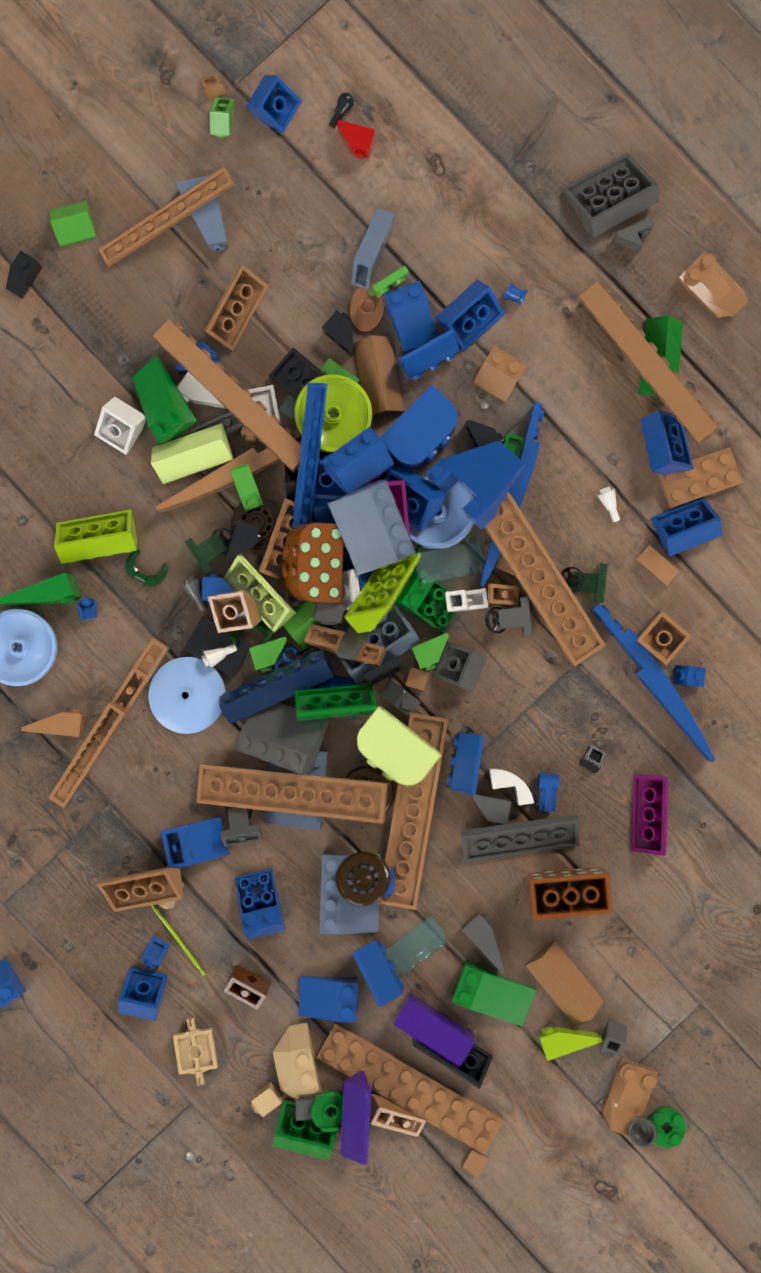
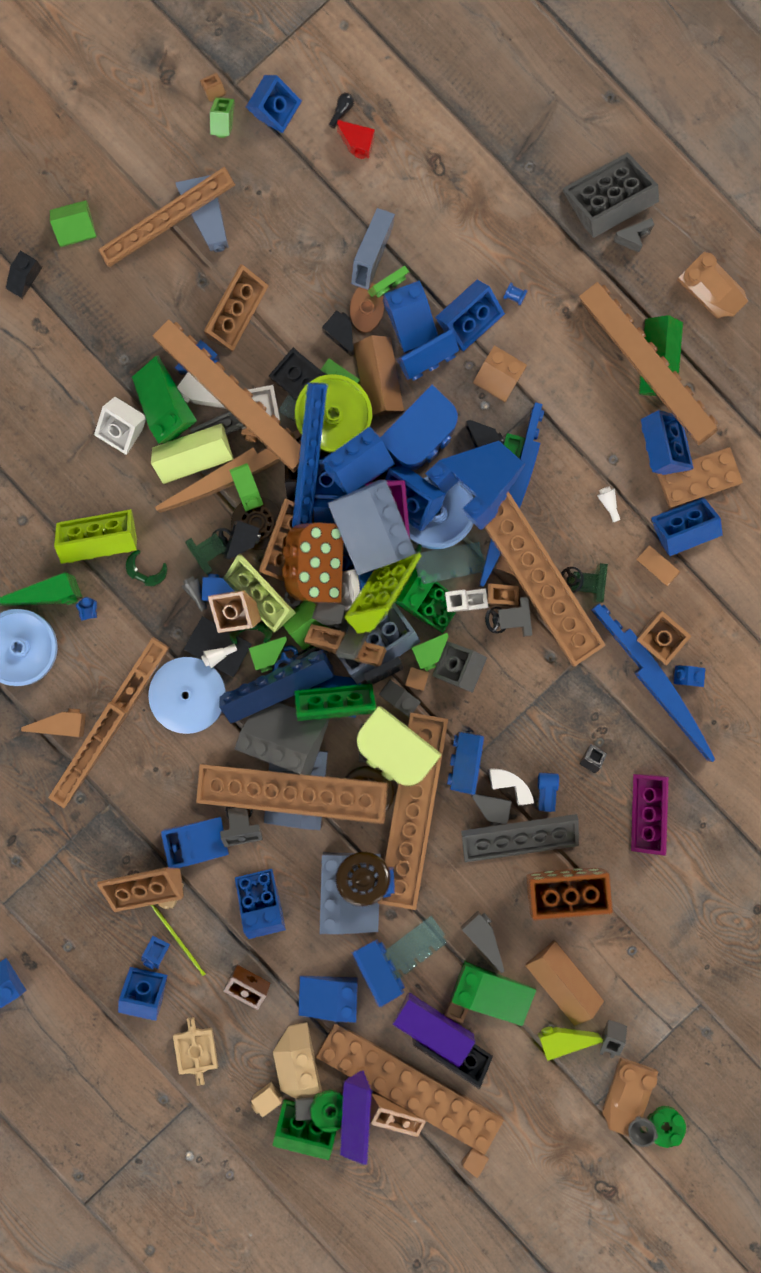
none -> medium nougat tile [444,1000,469,1024]

